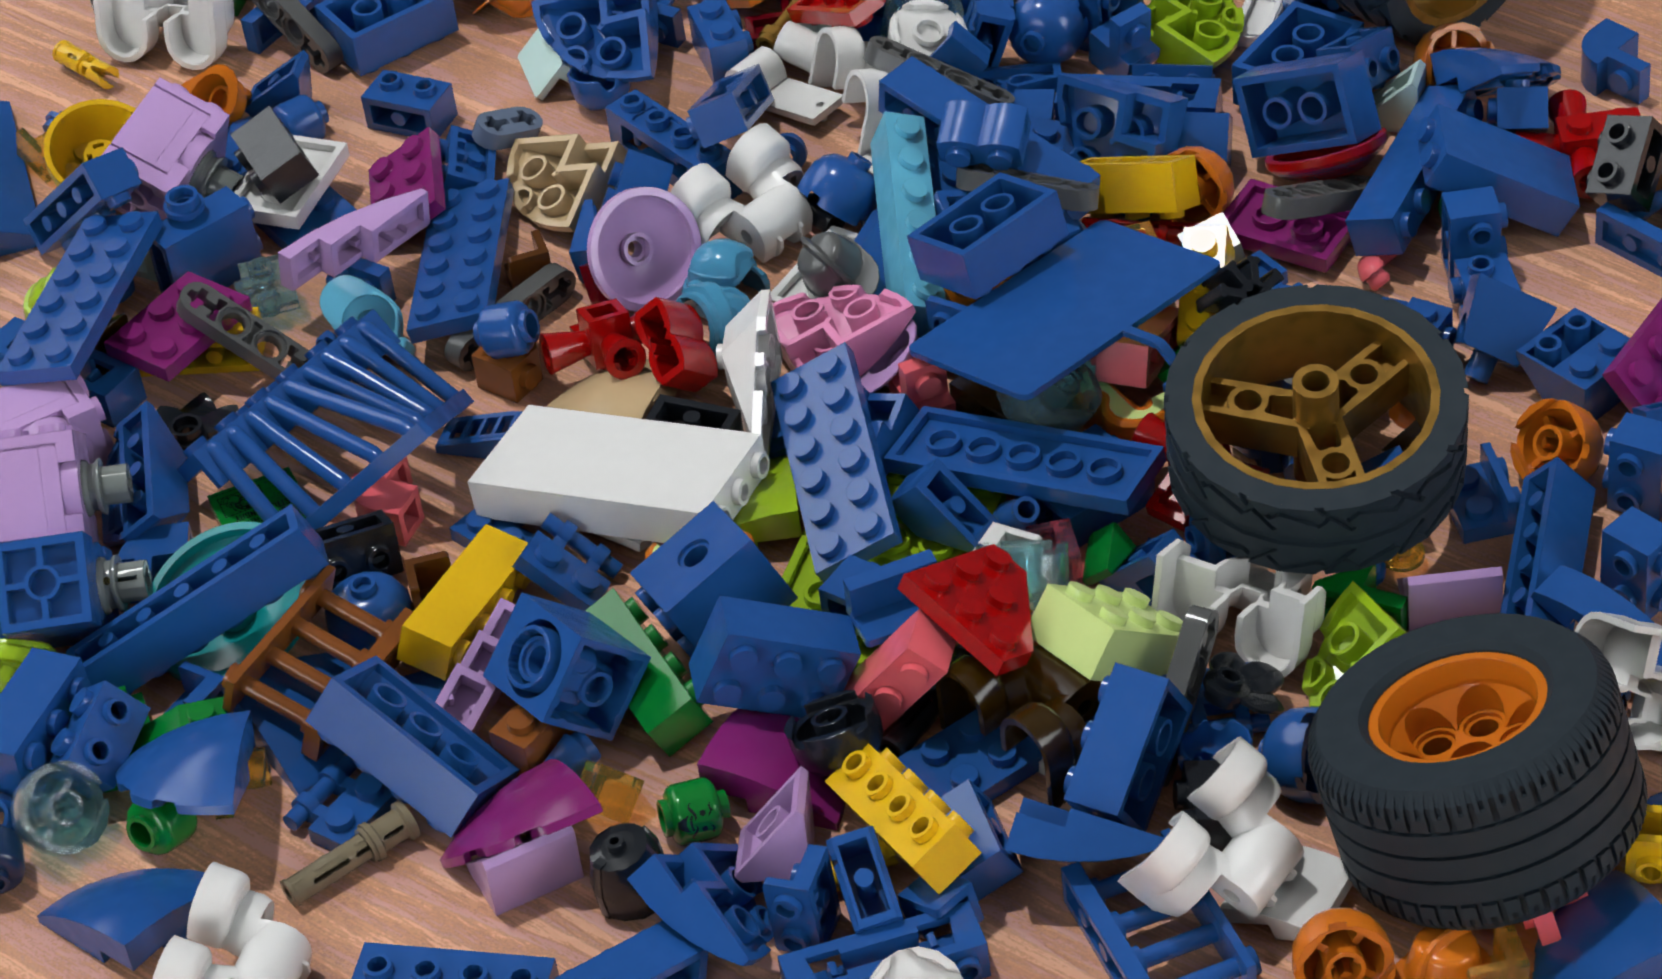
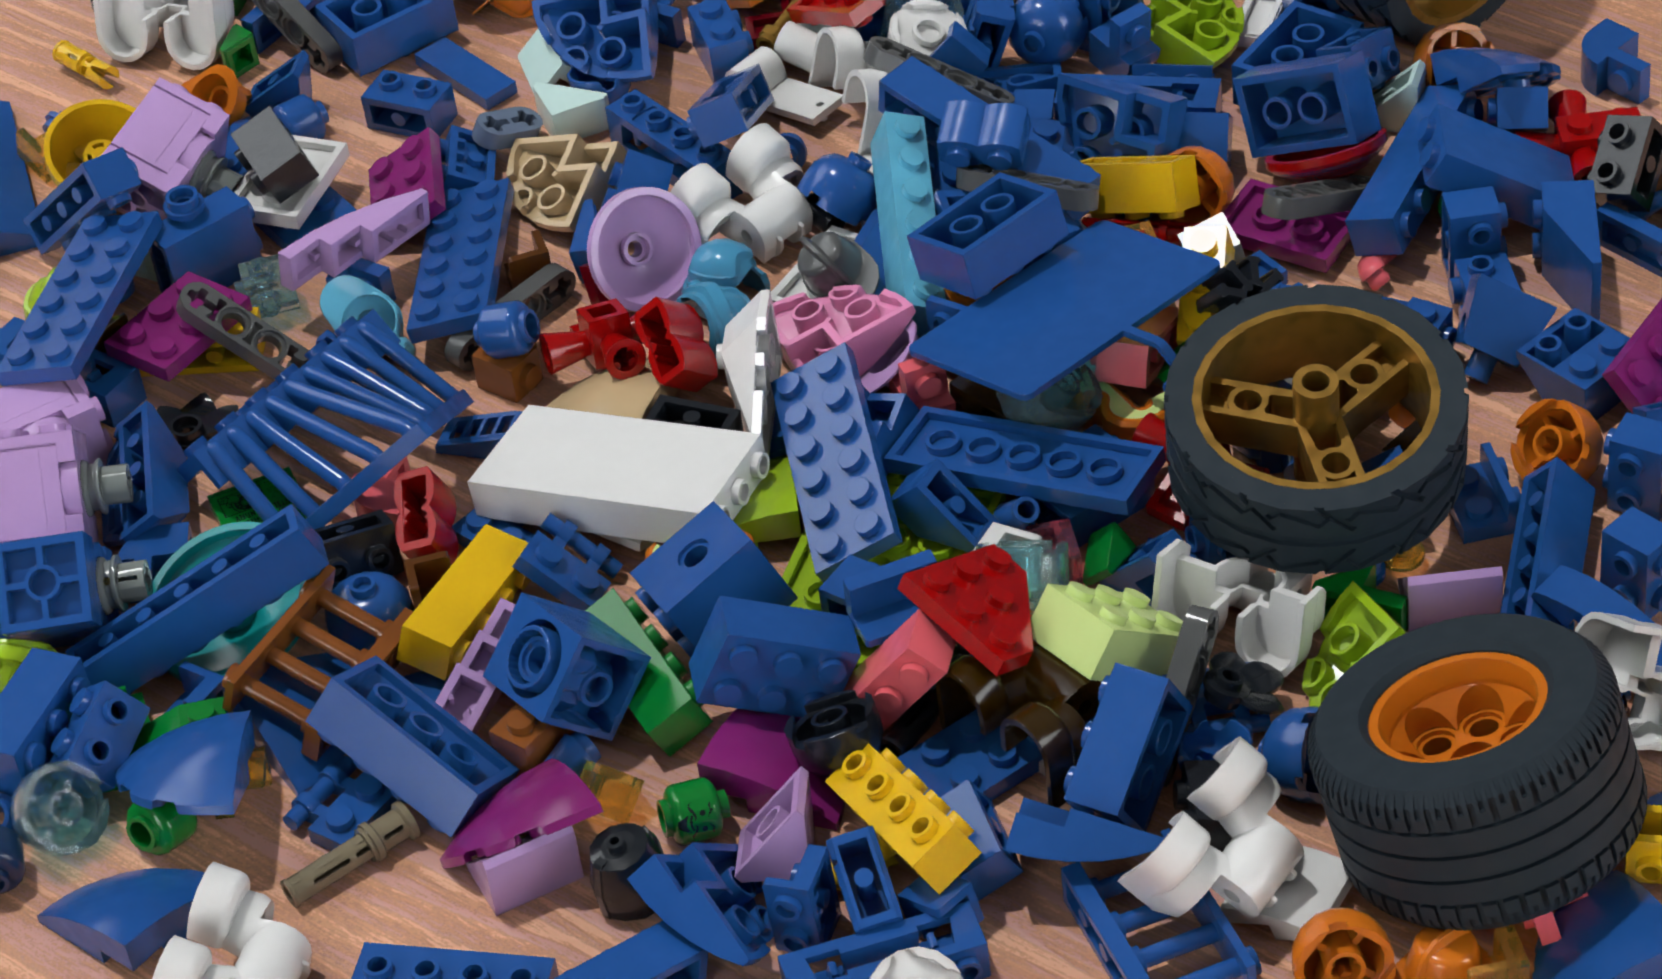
none -> green slope [220,24,260,78]
none -> red brick [394,466,458,565]
none -> blue tile [414,37,518,110]
none -> light aqua slope [533,81,609,138]
none -> blue slope [1532,180,1602,321]

